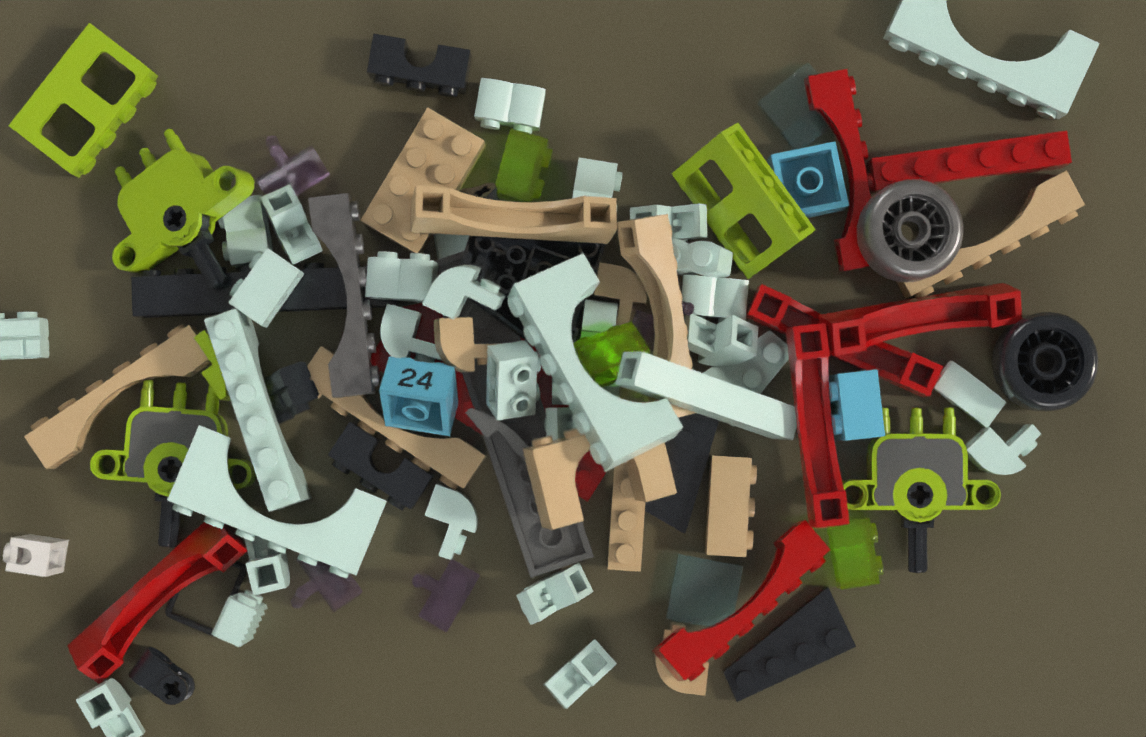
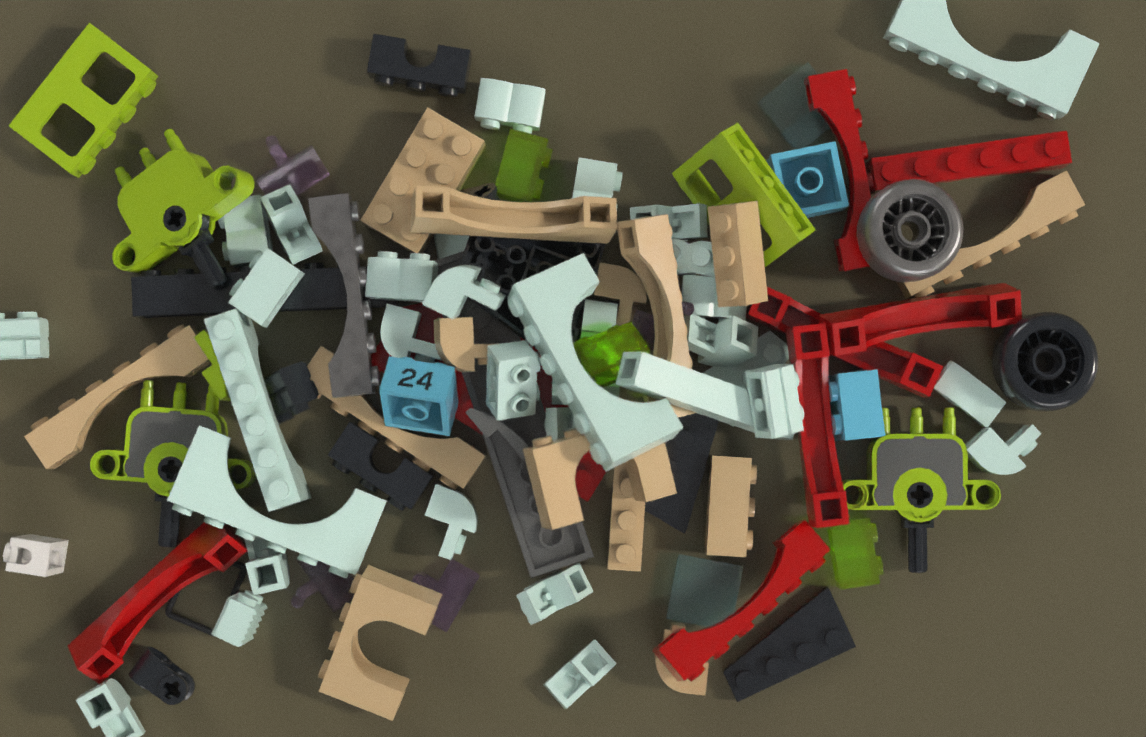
none -> tan arch [318,565,442,721]
none -> tan brick [708,201,768,307]
none -> light aqua brick [745,364,804,439]

